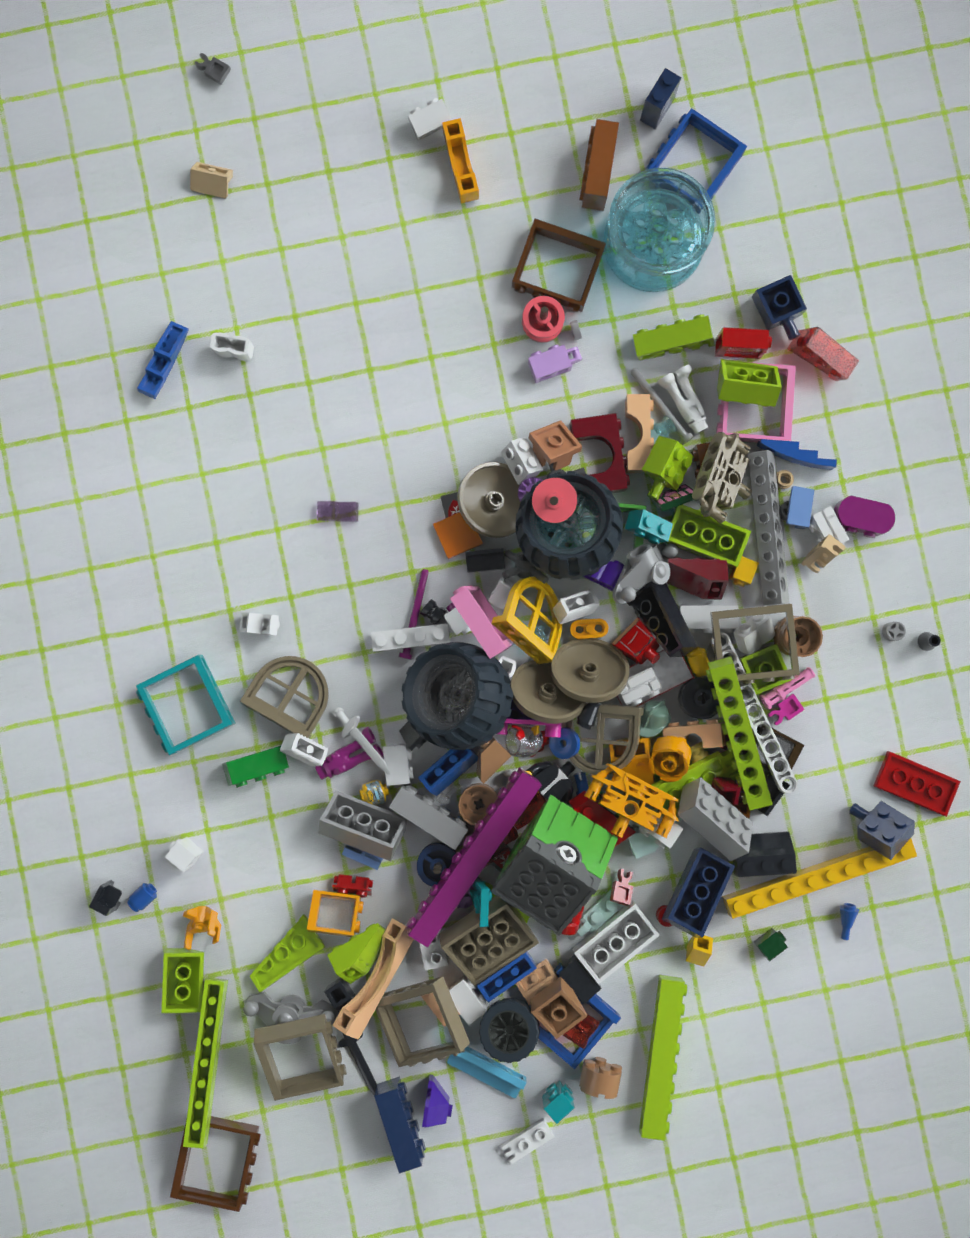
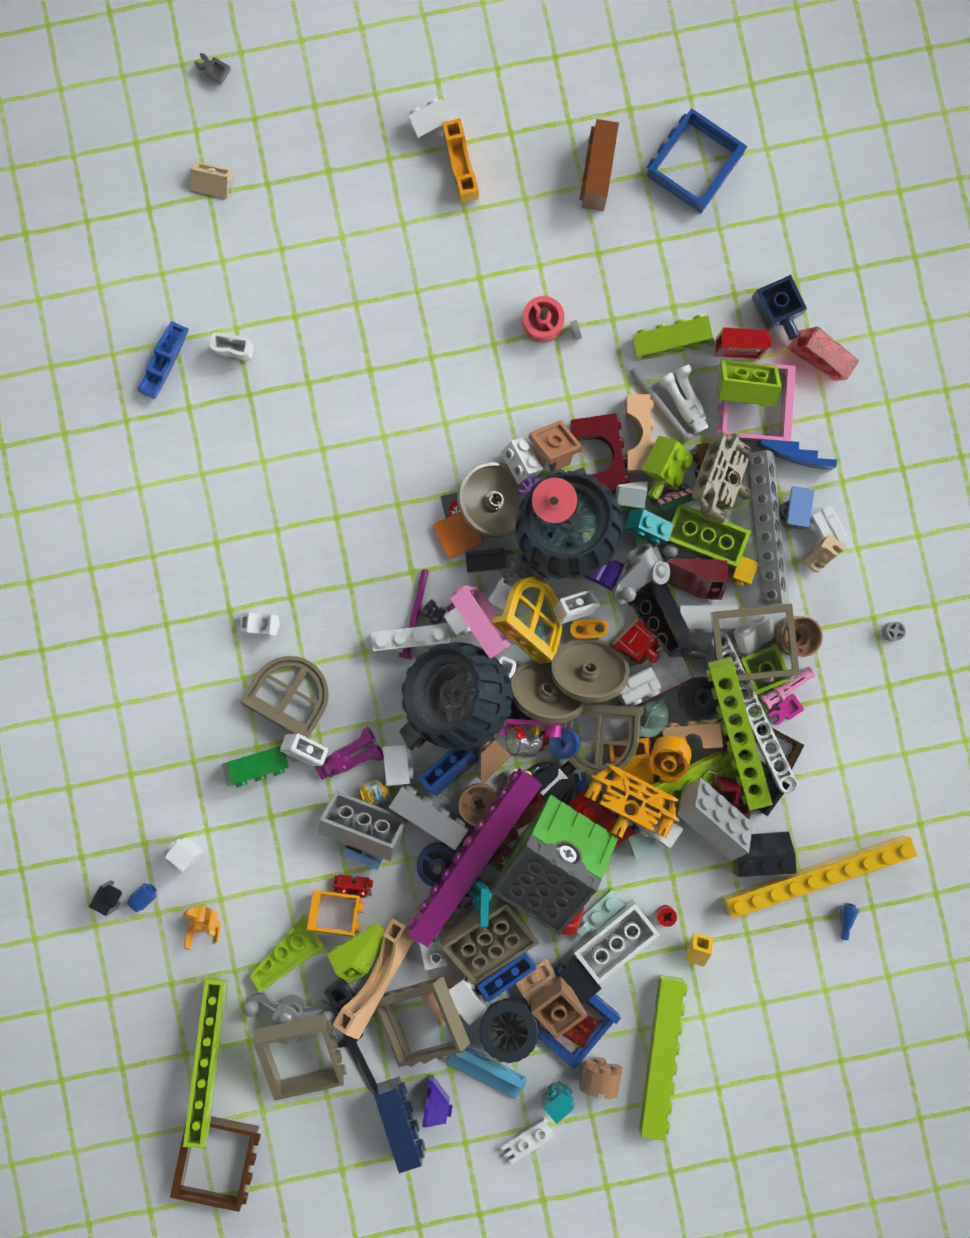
teal window [136,654,236,755] -> none
lime slope [161,948,204,1013] -> none
clear purple slope [317,501,359,522] -> none
white sword [333,707,391,775] -> none
reddish brown window [512,218,606,312] -> none
lavender brick [528,345,582,383] -> none
black cone [576,703,601,730] -> none
clear light blue wheel [603,168,715,292] -> none
plate [610,869,634,906] -> none
dark blue brick [640,68,682,130] -> none
clear light blue wheel [654,416,677,438] -> none
dark blue brick [662,847,735,938] -> none
yellow brick [686,647,709,677] -> none
light yellow wheel [690,741,709,764] -> none
dark green brick [754,928,788,962] -> none
tan plate [776,470,794,489] -> none
magenta brick [834,495,895,538] -> none
dark blue brick [849,801,915,860] -> none
red tile [873,751,961,817] -> none
black cone [918,632,941,651] -> none
none -> white slope [615,481,648,508]

